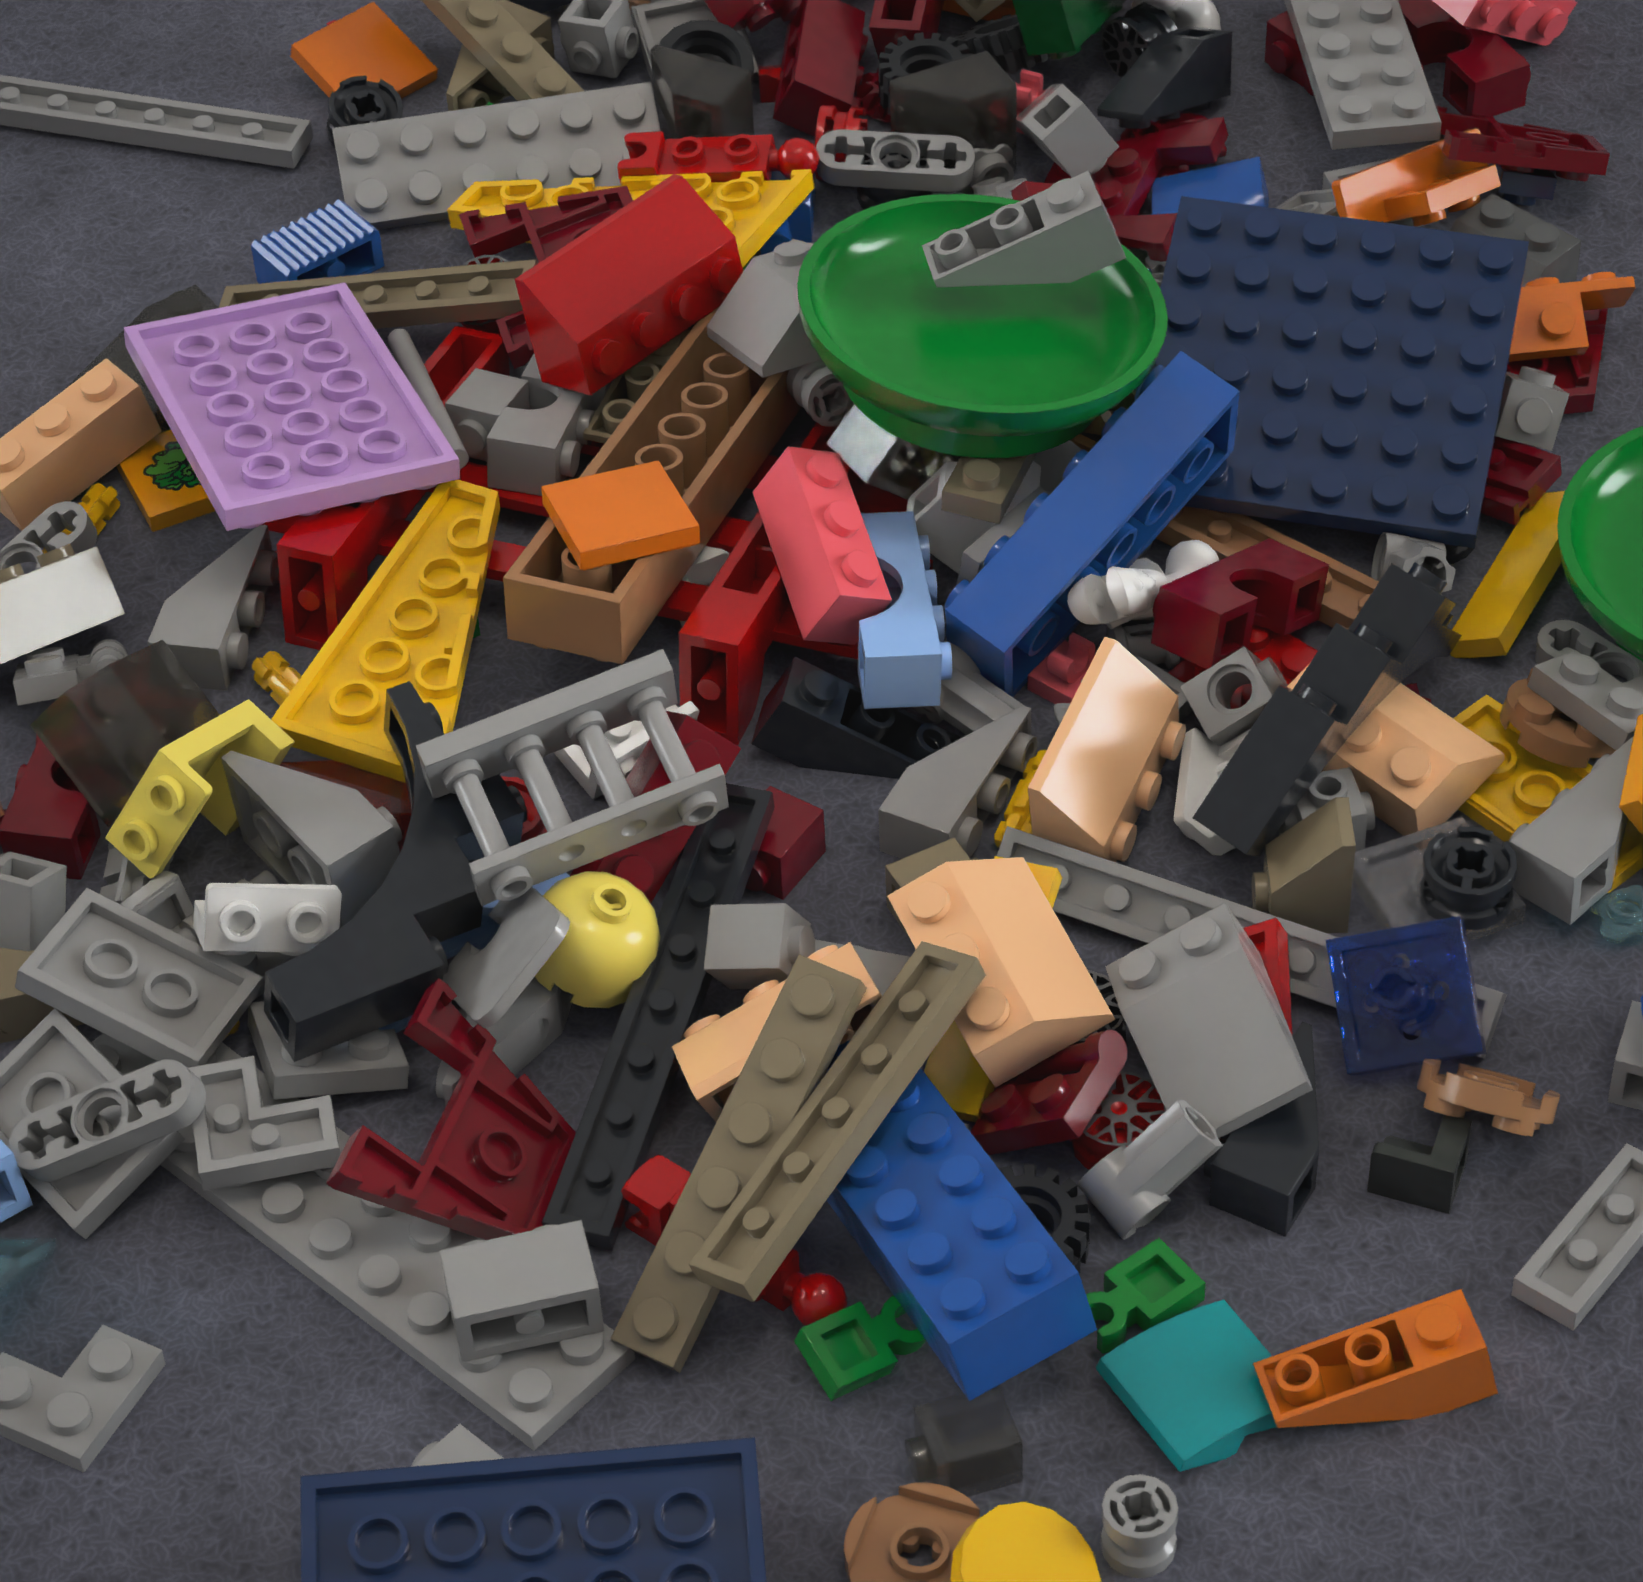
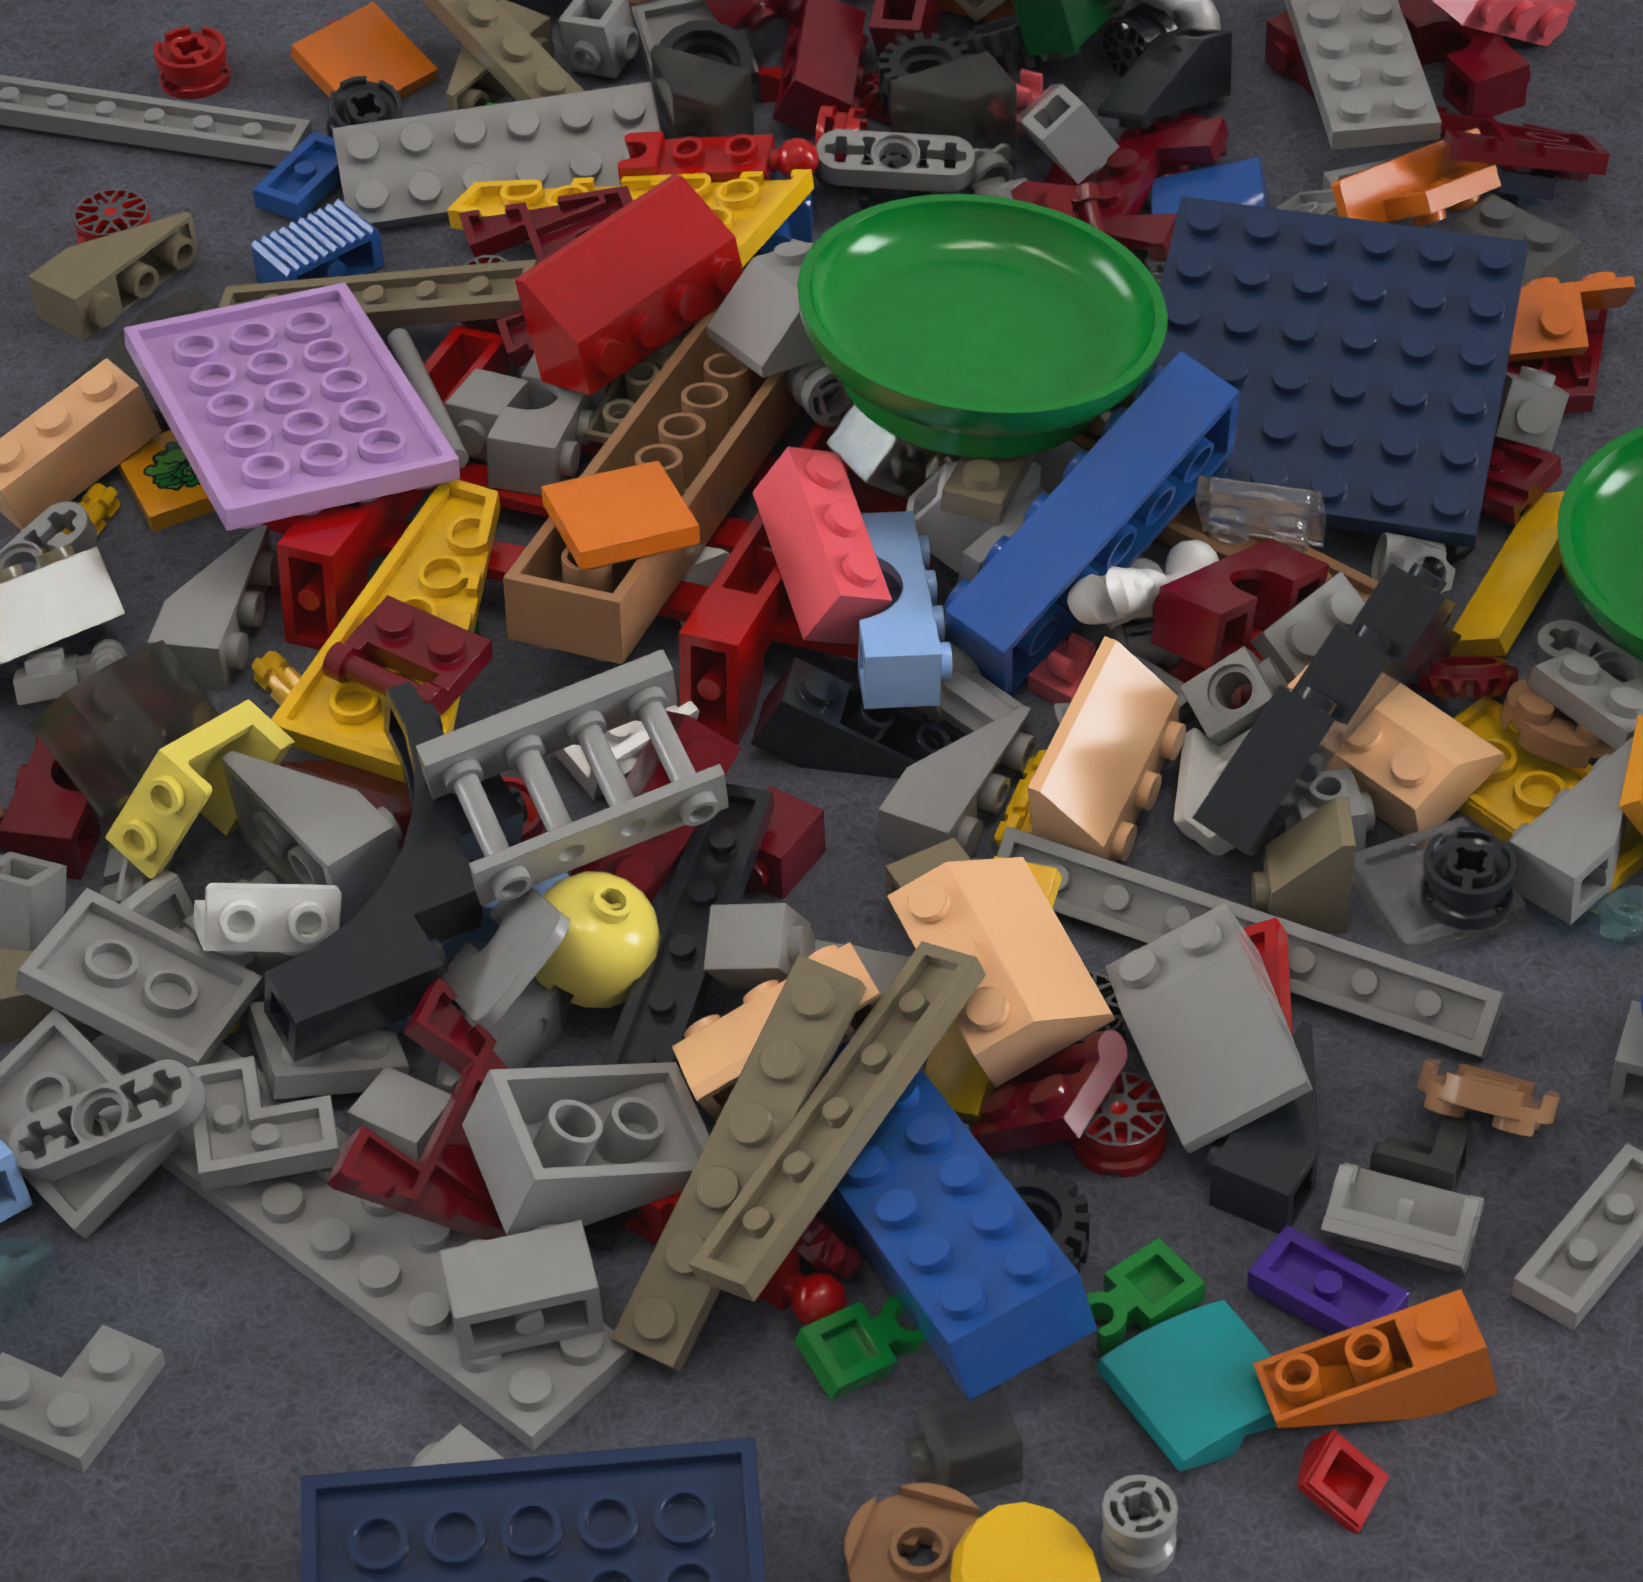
light grey slope [922,170,1126,287] -> none
light grey piece [1077,1100,1223,1240] -> none
clear blue plate [1326,916,1487,1076] -> none
none -> dark tan slope [28,212,200,341]
none -> wheel [72,189,151,244]
none -> red wheel [153,26,231,99]
none -> blue plate [253,131,341,221]
none -> dark red plate [323,595,493,717]
none -> light grey brick [347,1065,452,1162]
none -> light grey slope [462,1062,709,1235]
none -> dark red gear [794,1209,862,1279]
none -> clear plate [1195,475,1327,552]
none -> dark purple plate [1247,1225,1410,1335]
none -> light grey plate [1250,571,1365,685]
none -> red slope [1296,1429,1390,1534]
none -> light grey hinge [1321,1162,1485,1276]
none -> dark red gear [1417,655,1519,699]

